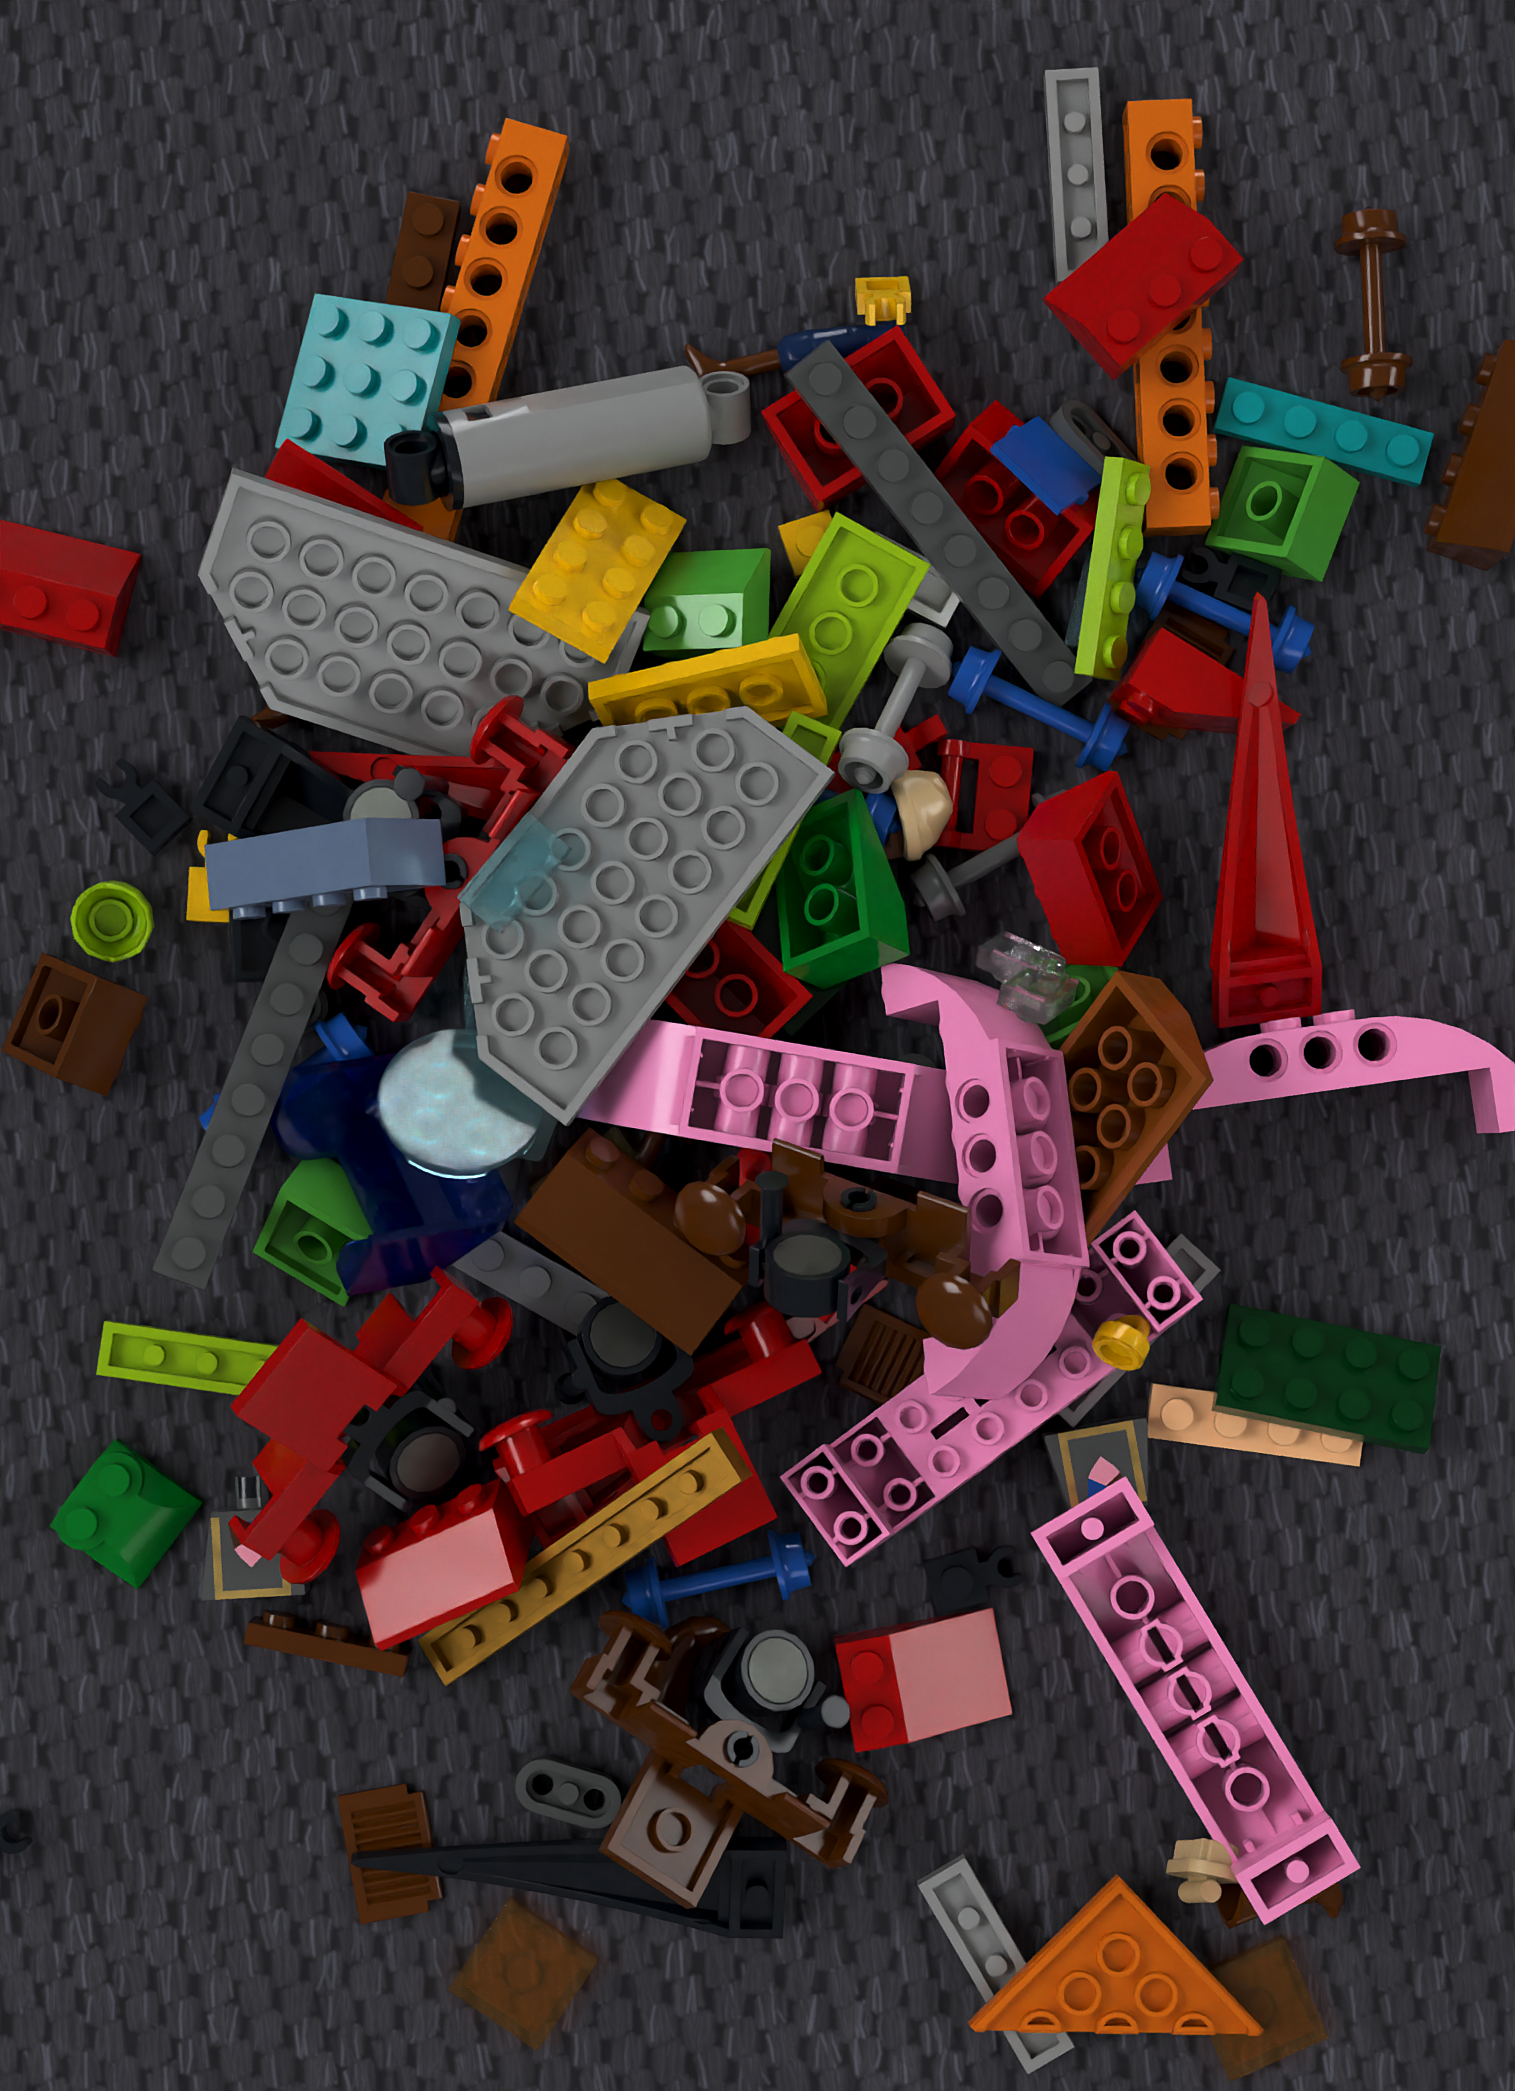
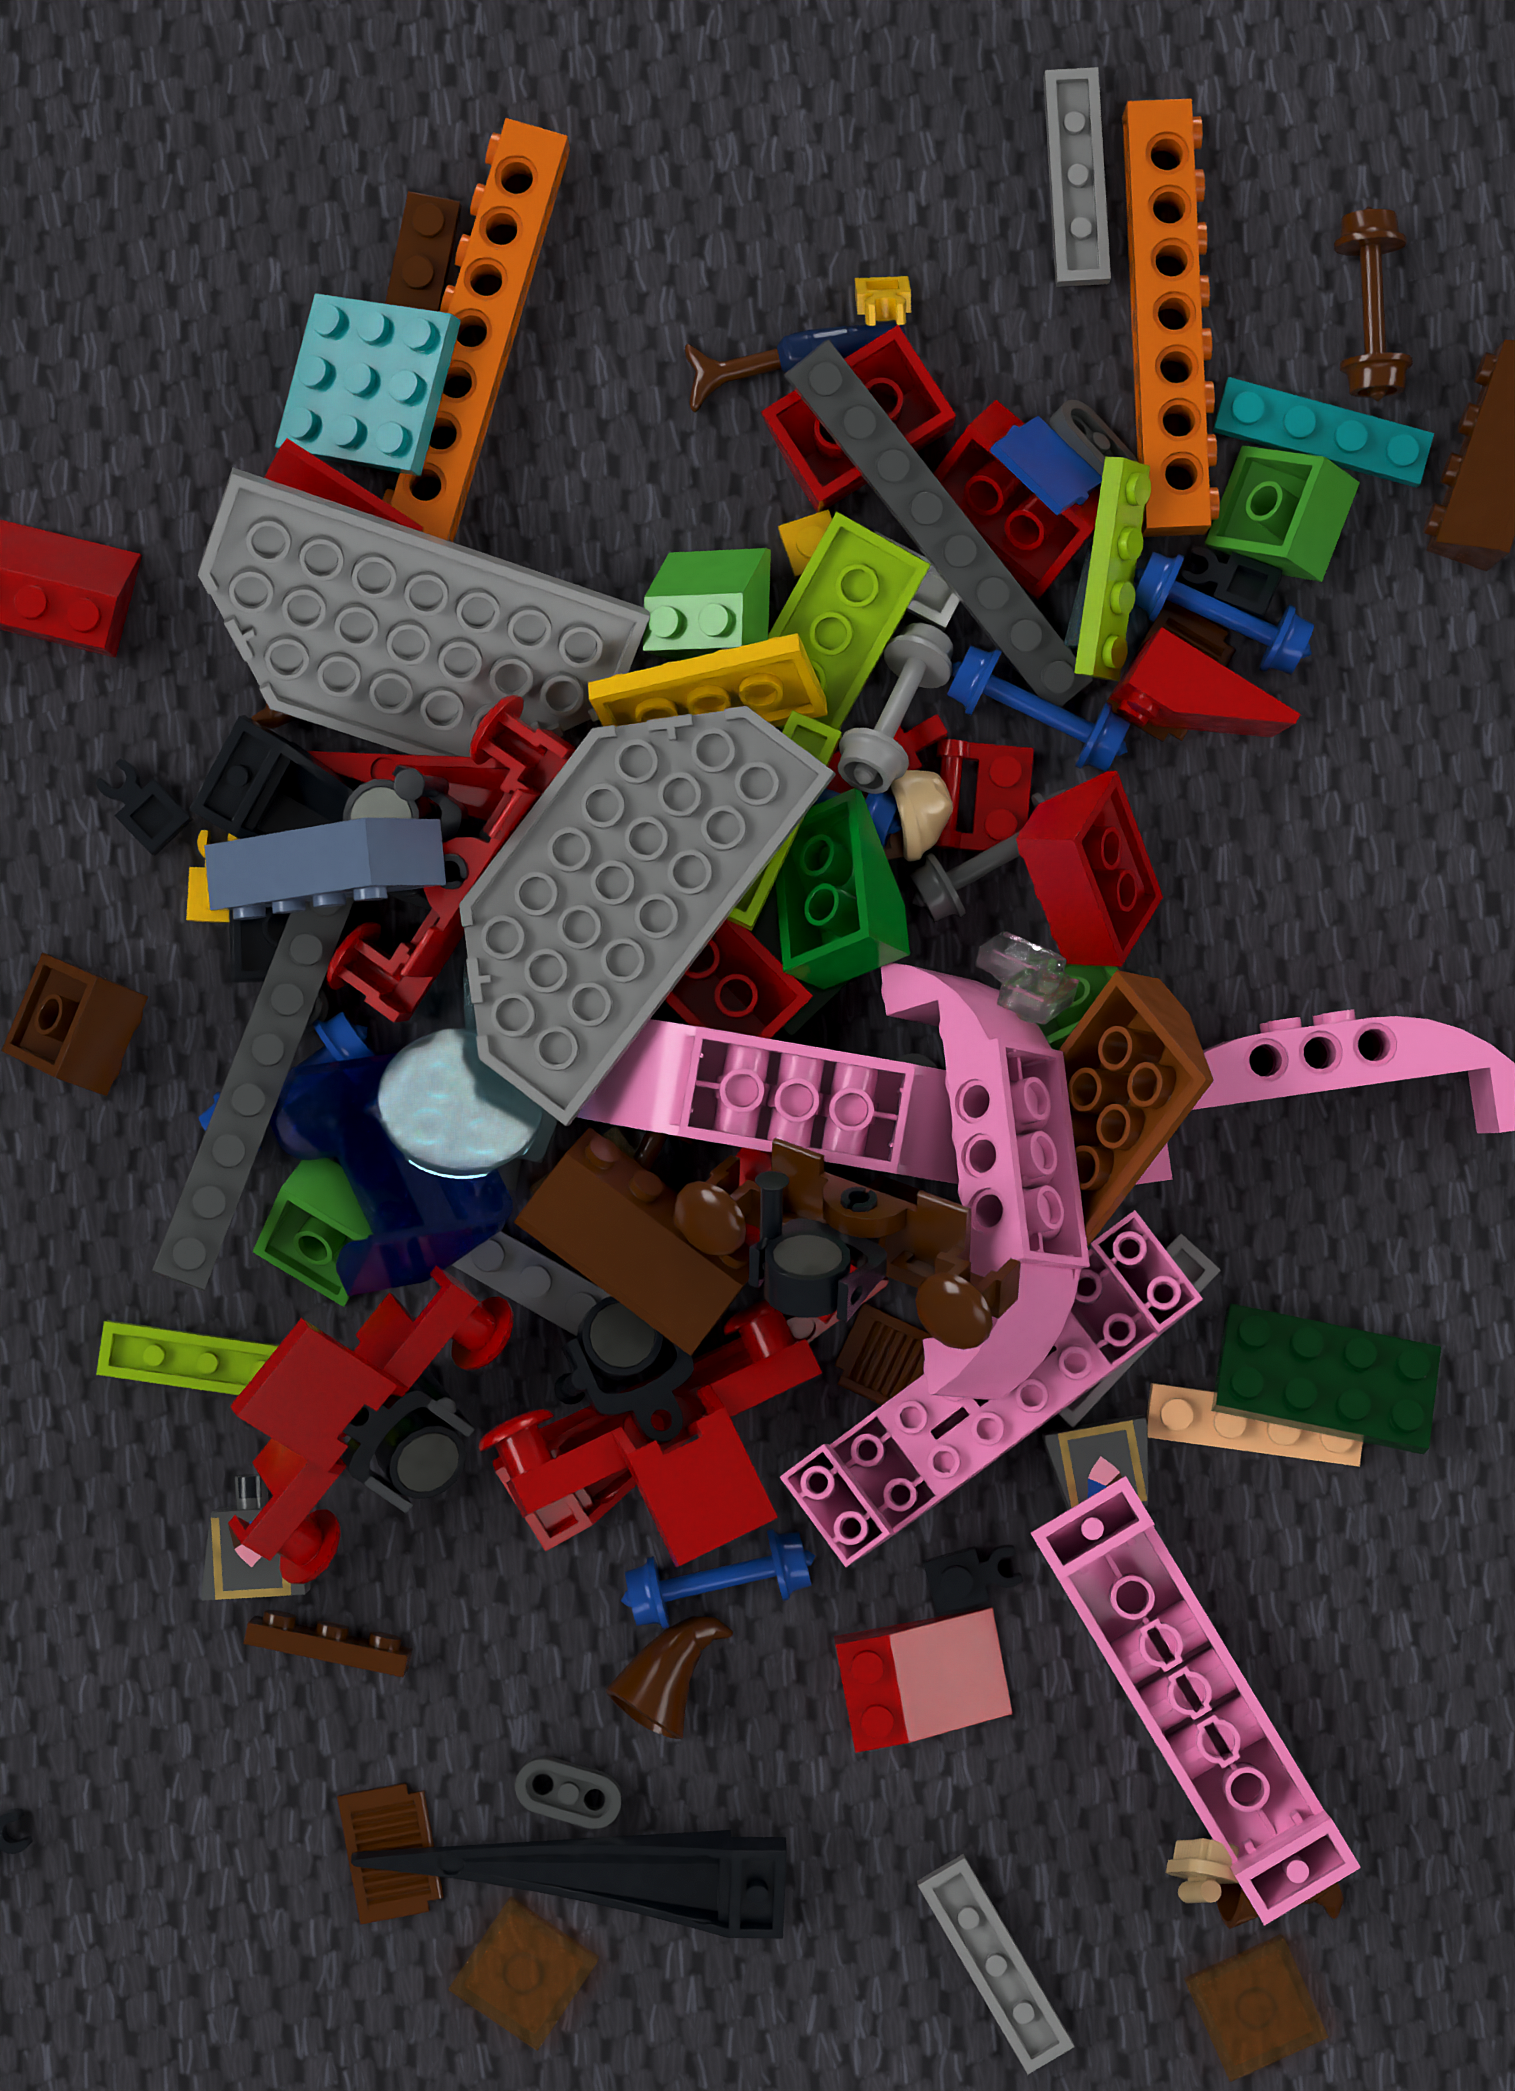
green slope [50,1438,203,1590] -> none
lime hair [70,880,154,963] -> none
slope [355,1478,535,1651] -> none
light grey piece [384,366,751,511] -> none
pearl gold plate [418,1427,753,1686] -> none
clear light blue plate [456,812,573,934] -> none
yellow plate [508,479,687,664] -> none
reddish brown piece [569,1609,889,1909] -> none
orange tile [967,1874,1264,2036] -> none
red slope [1042,193,1244,381] -> none
yellow tile [1092,1315,1151,1371] -> none
red plate [1209,592,1322,1028] -> none

